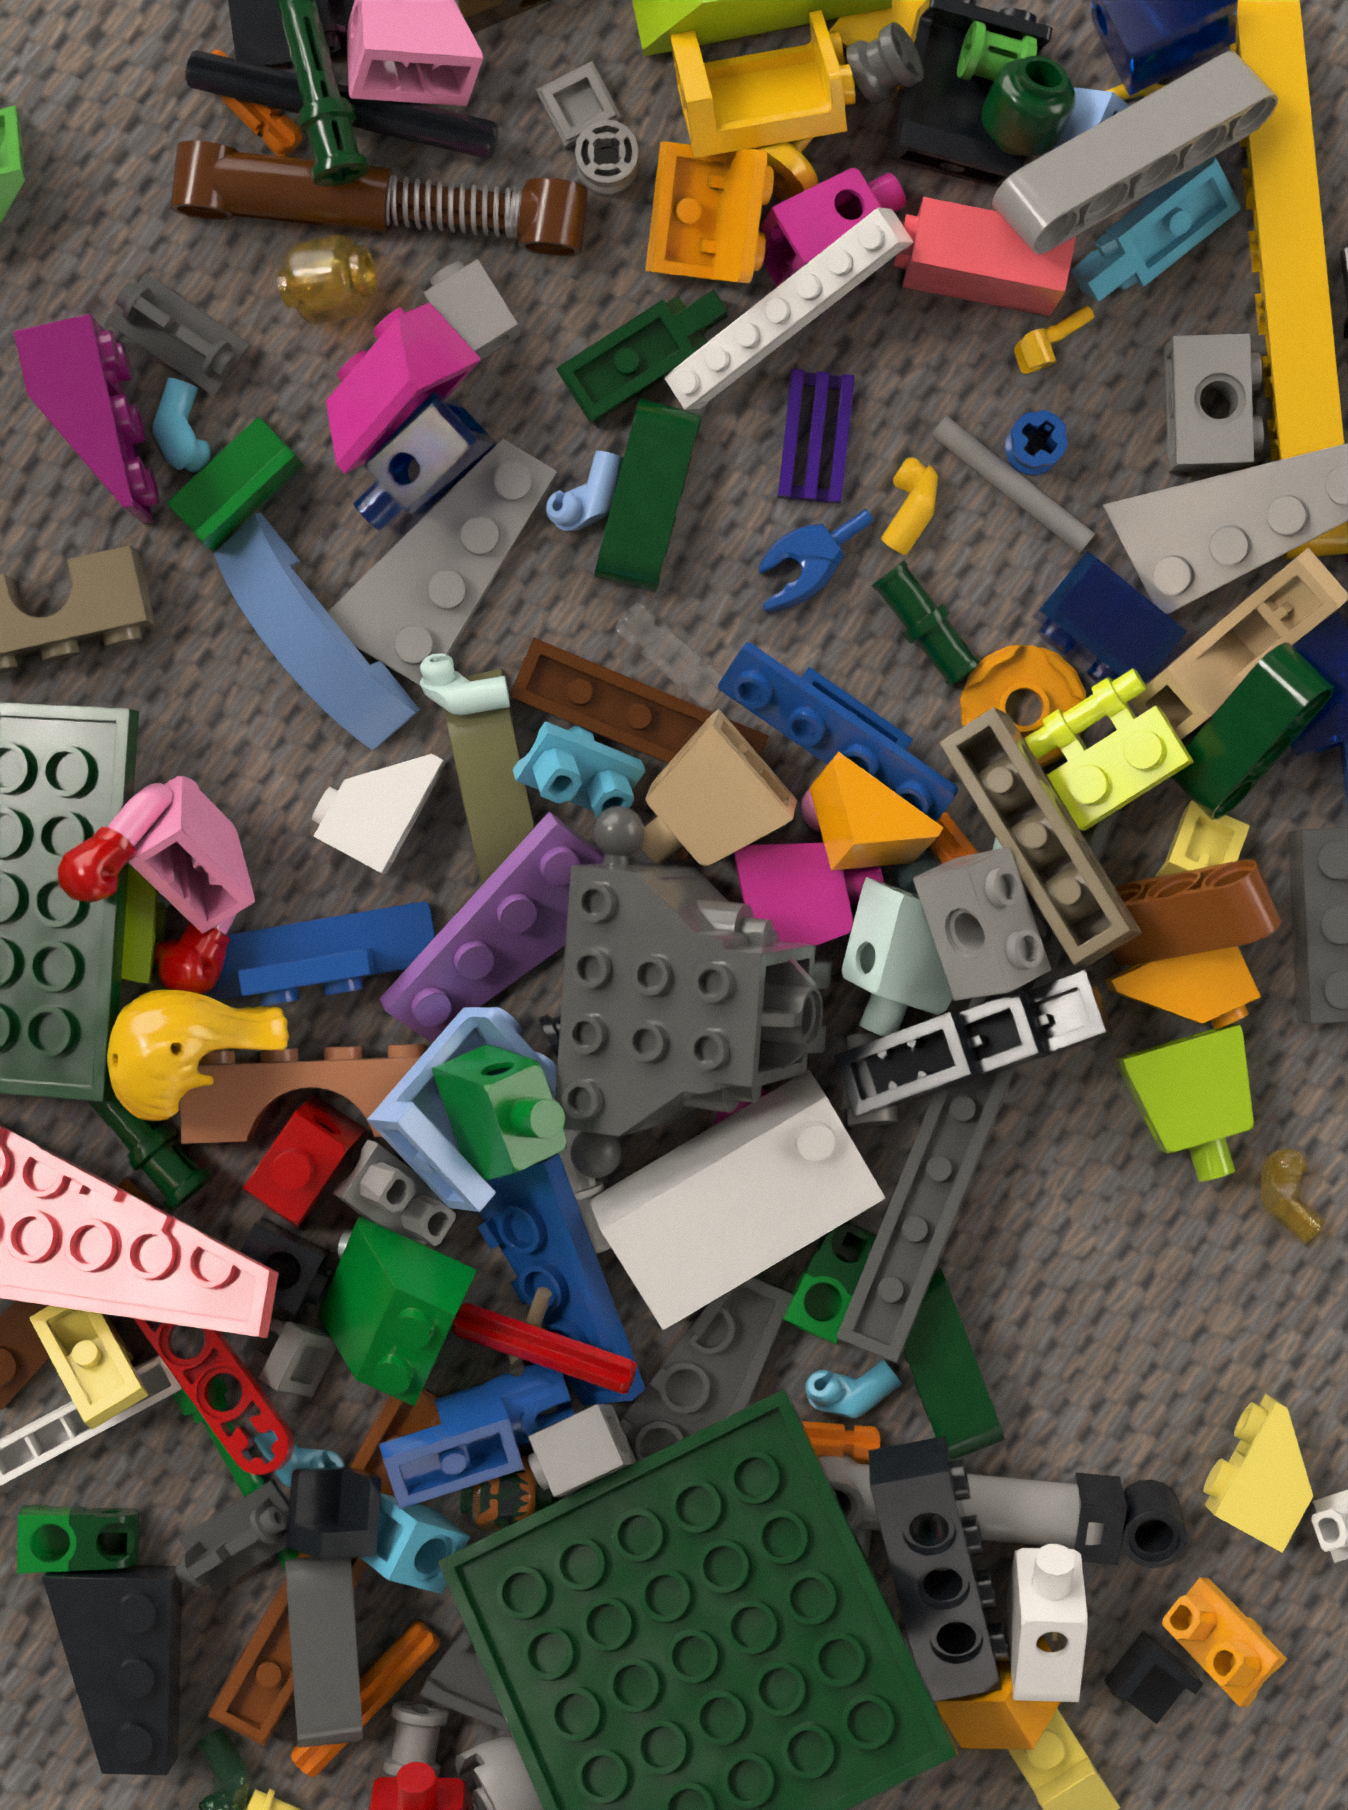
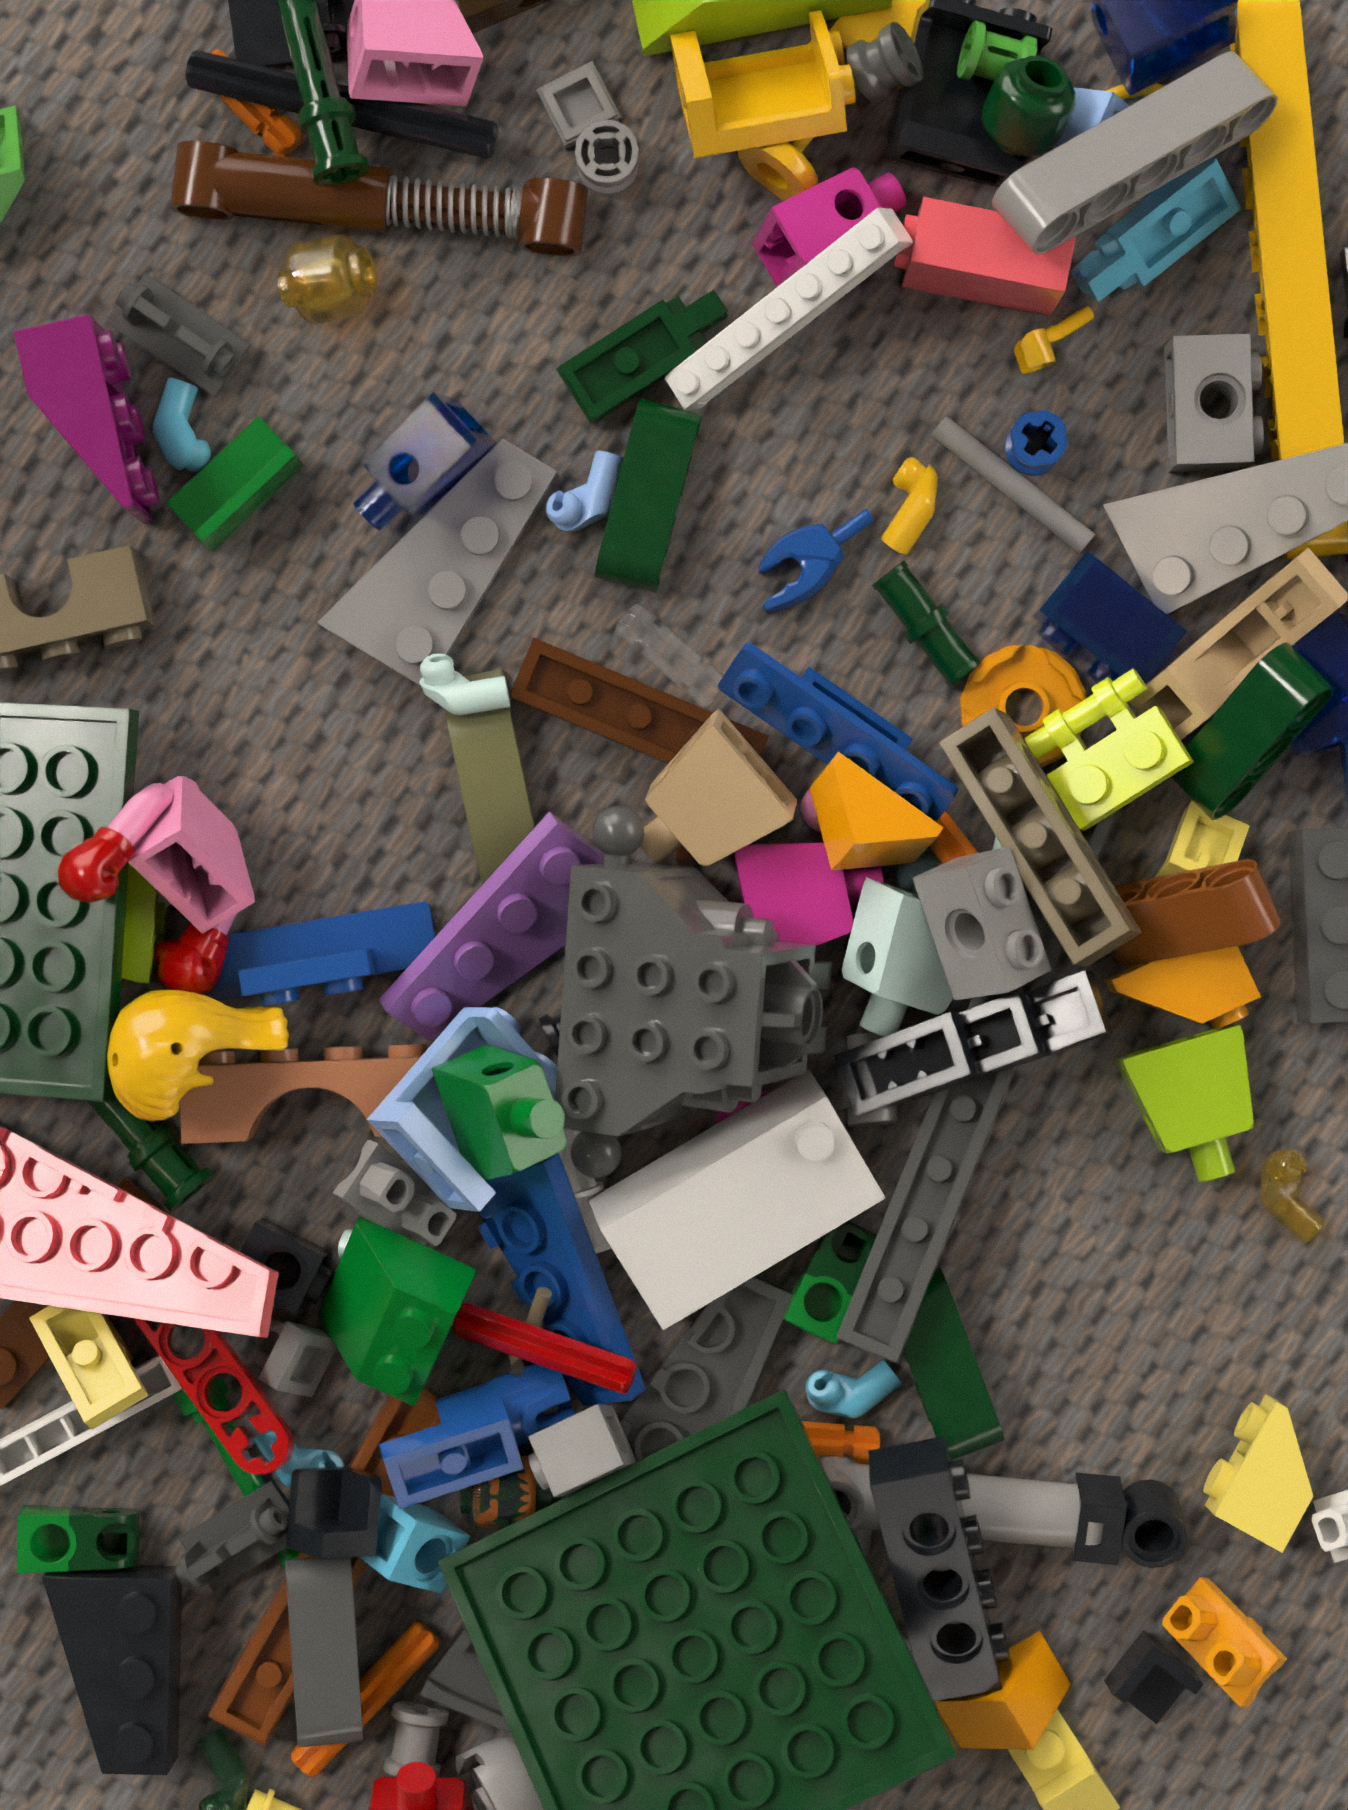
medium blue slope [214,512,420,750] -> none
red torso [243,1094,367,1230] -> none
white slope [312,754,447,874] -> none
dark pink slope [326,302,481,474] -> none
light grey brick [423,259,521,360] -> none
medium azure hips [512,721,645,818] -> none
light orange bracket [645,141,774,284] -> none
dark purple tile [778,369,855,504] -> none
white torso [1006,1544,1088,1702] -> none

